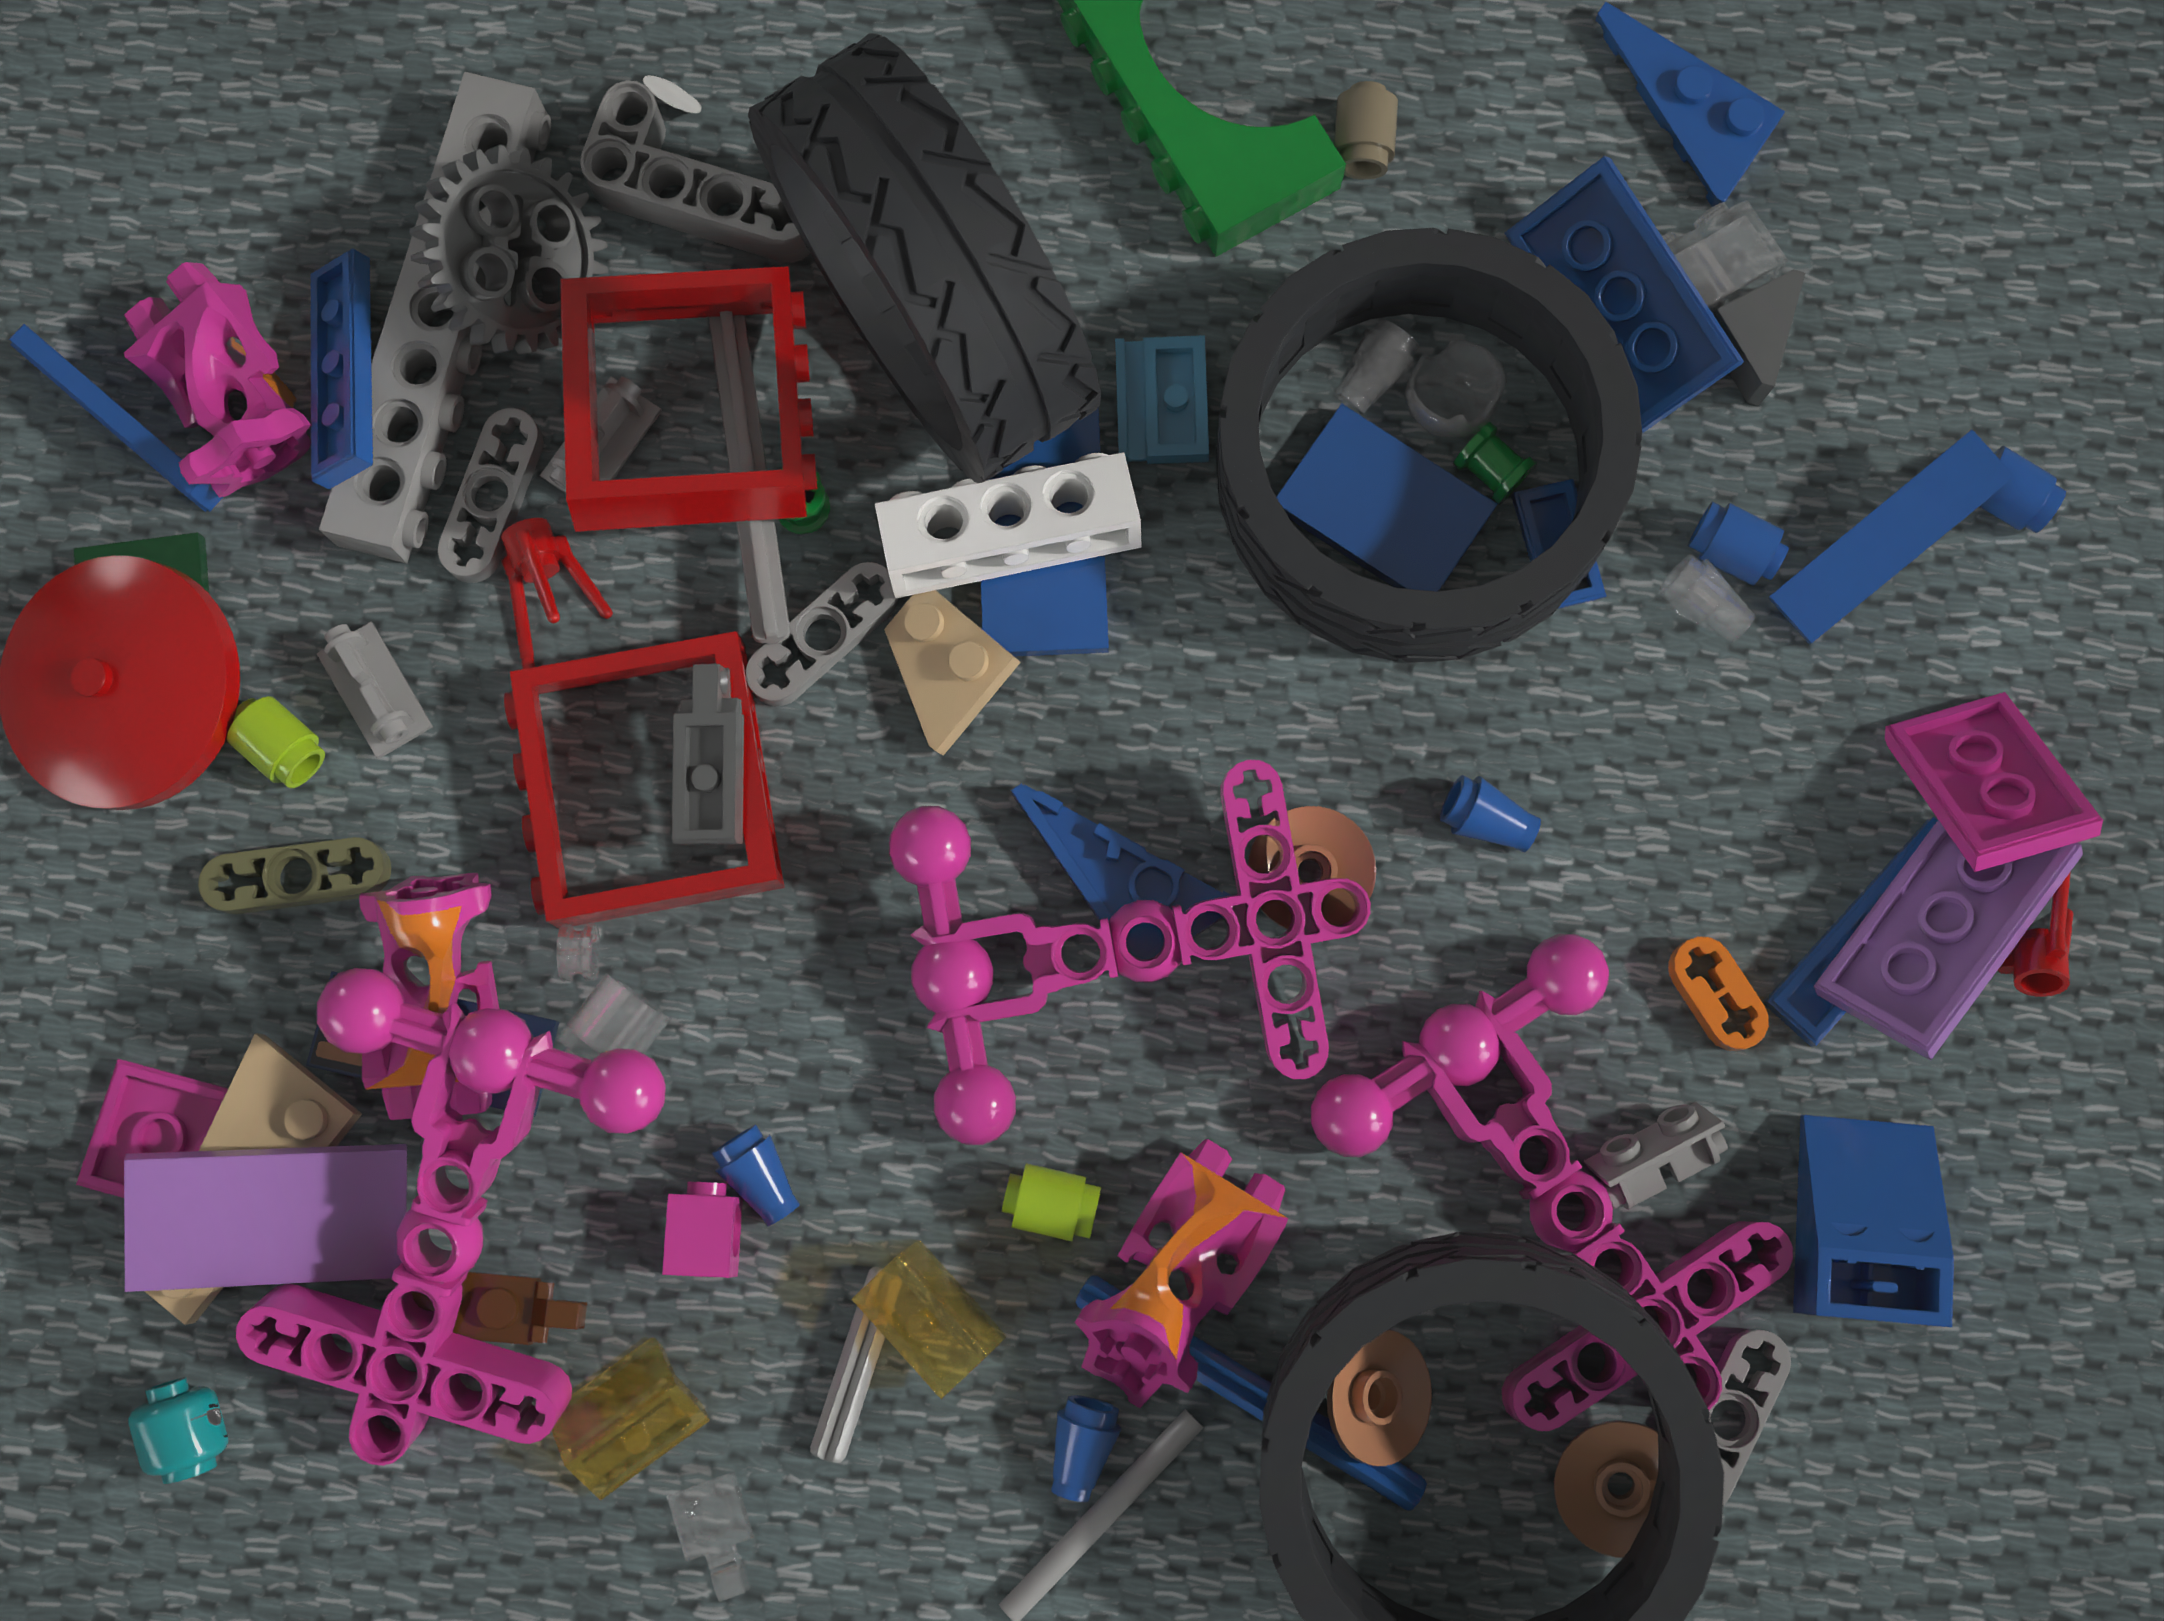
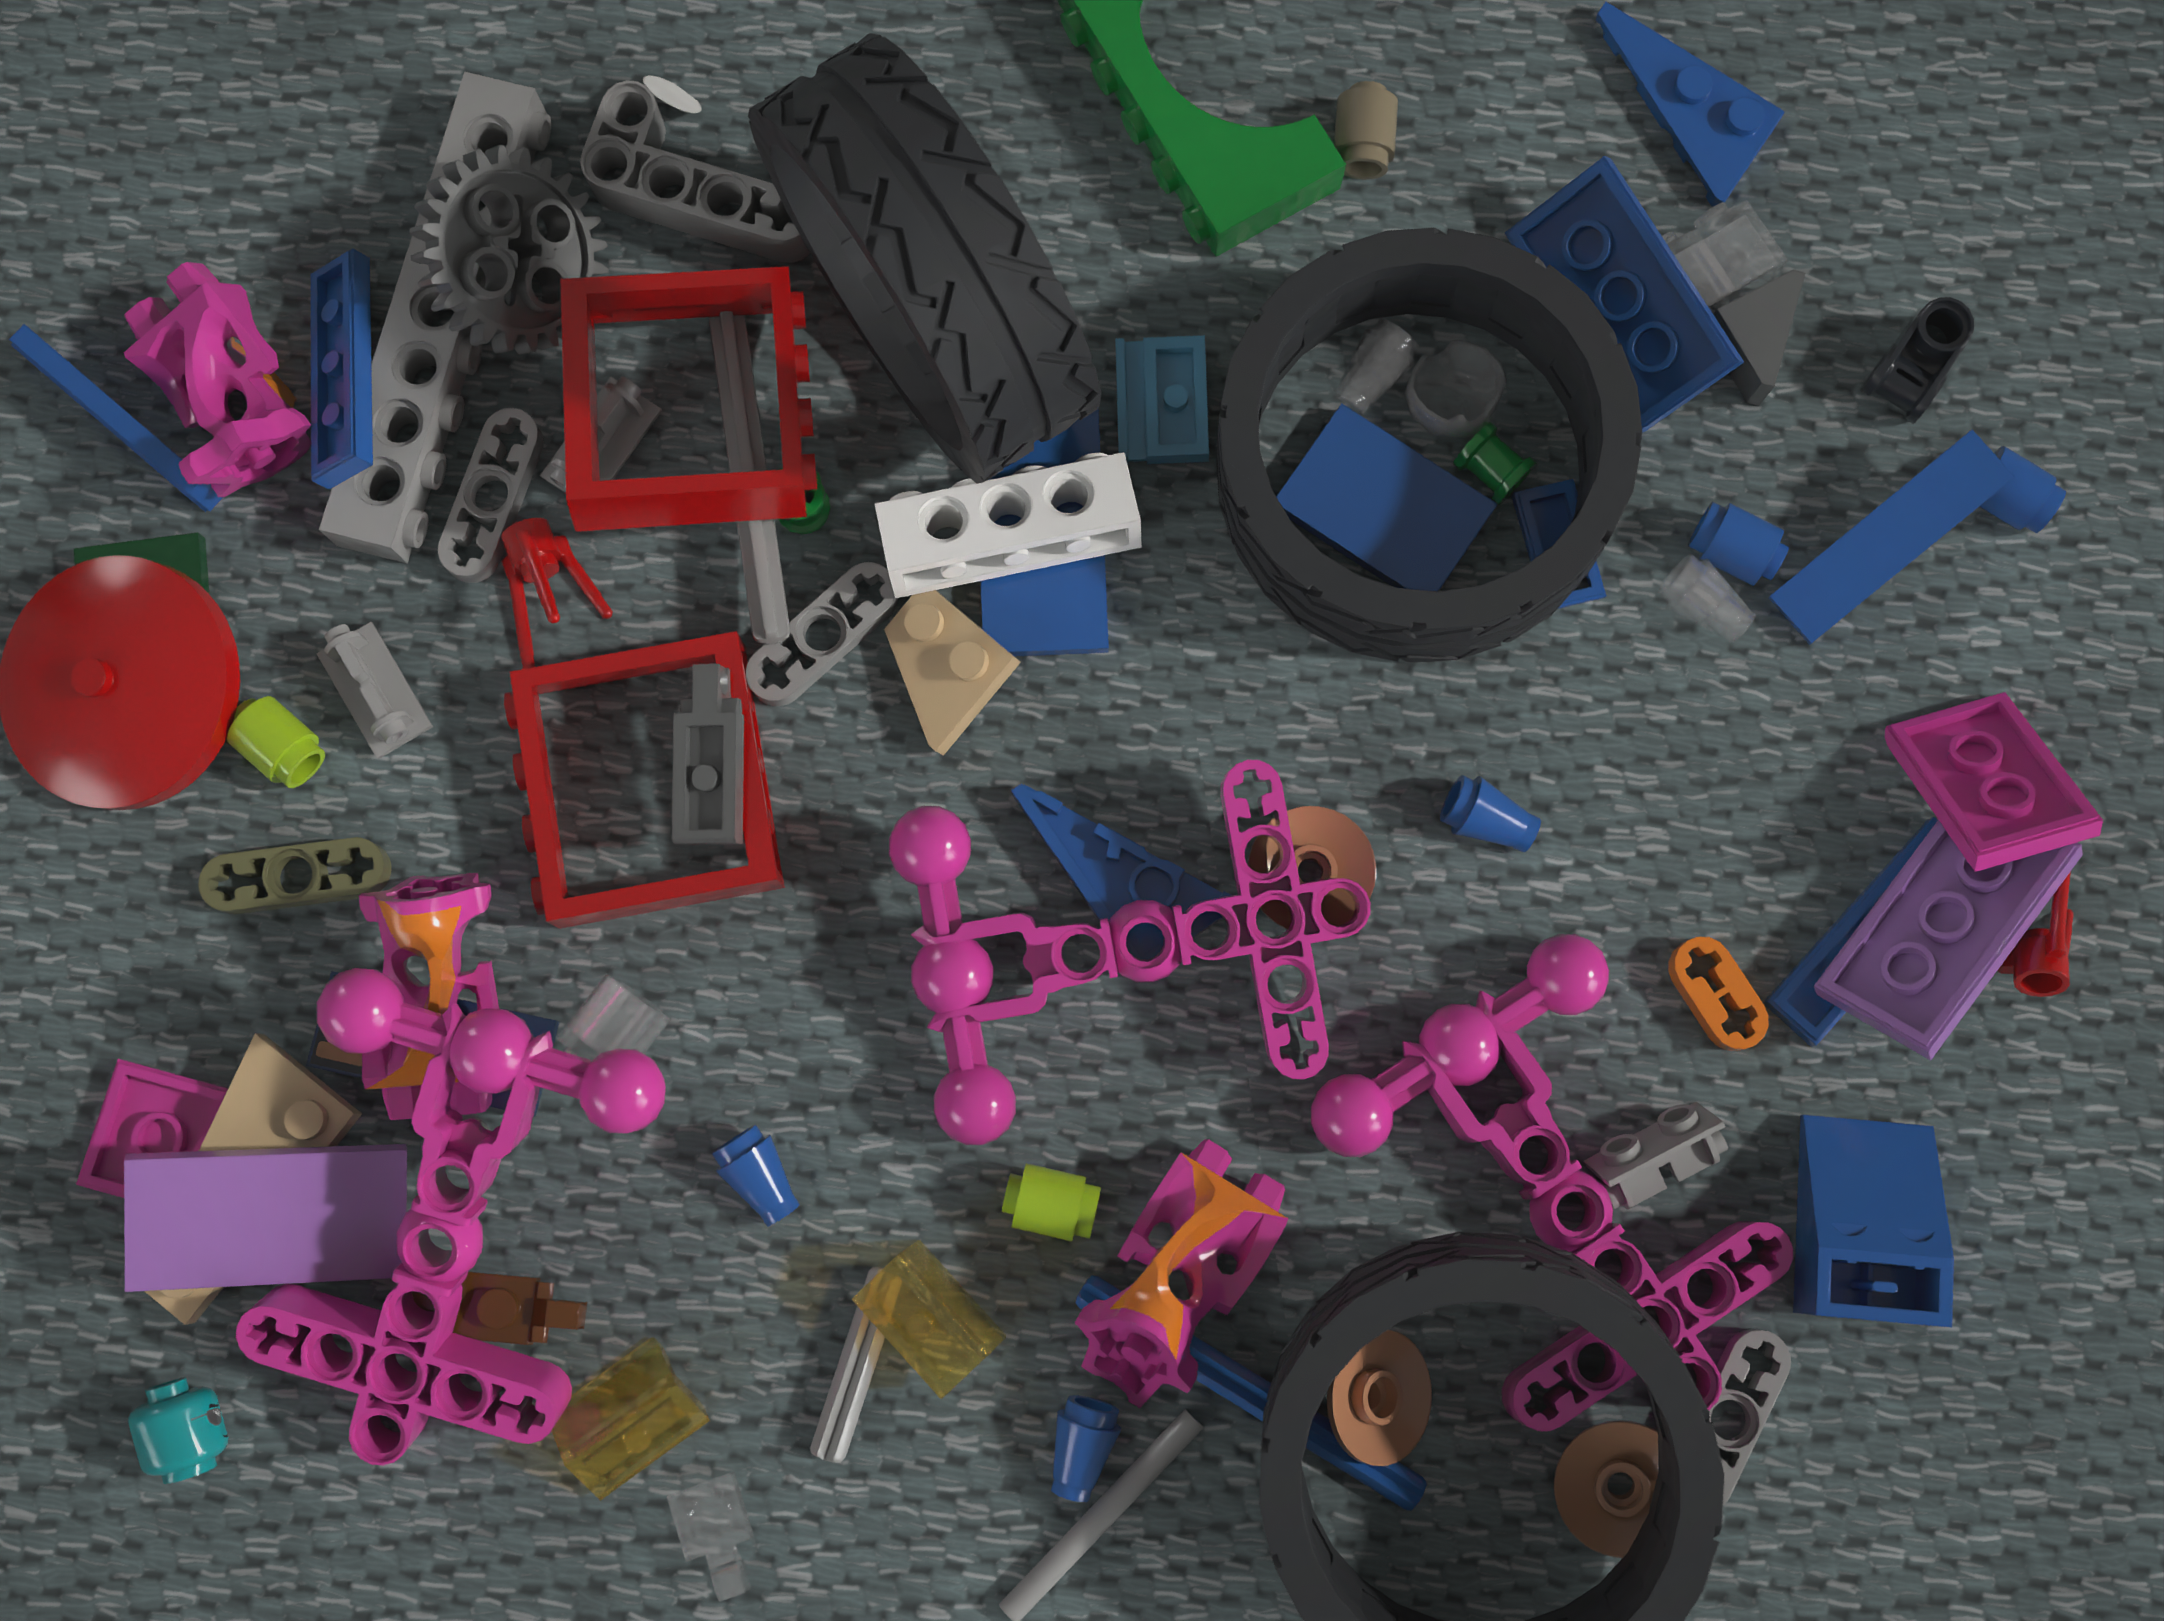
clear bush [557,924,600,982] -> none
dark pink brick [662,1182,743,1278] -> none
none -> black piece [1860,297,1974,424]

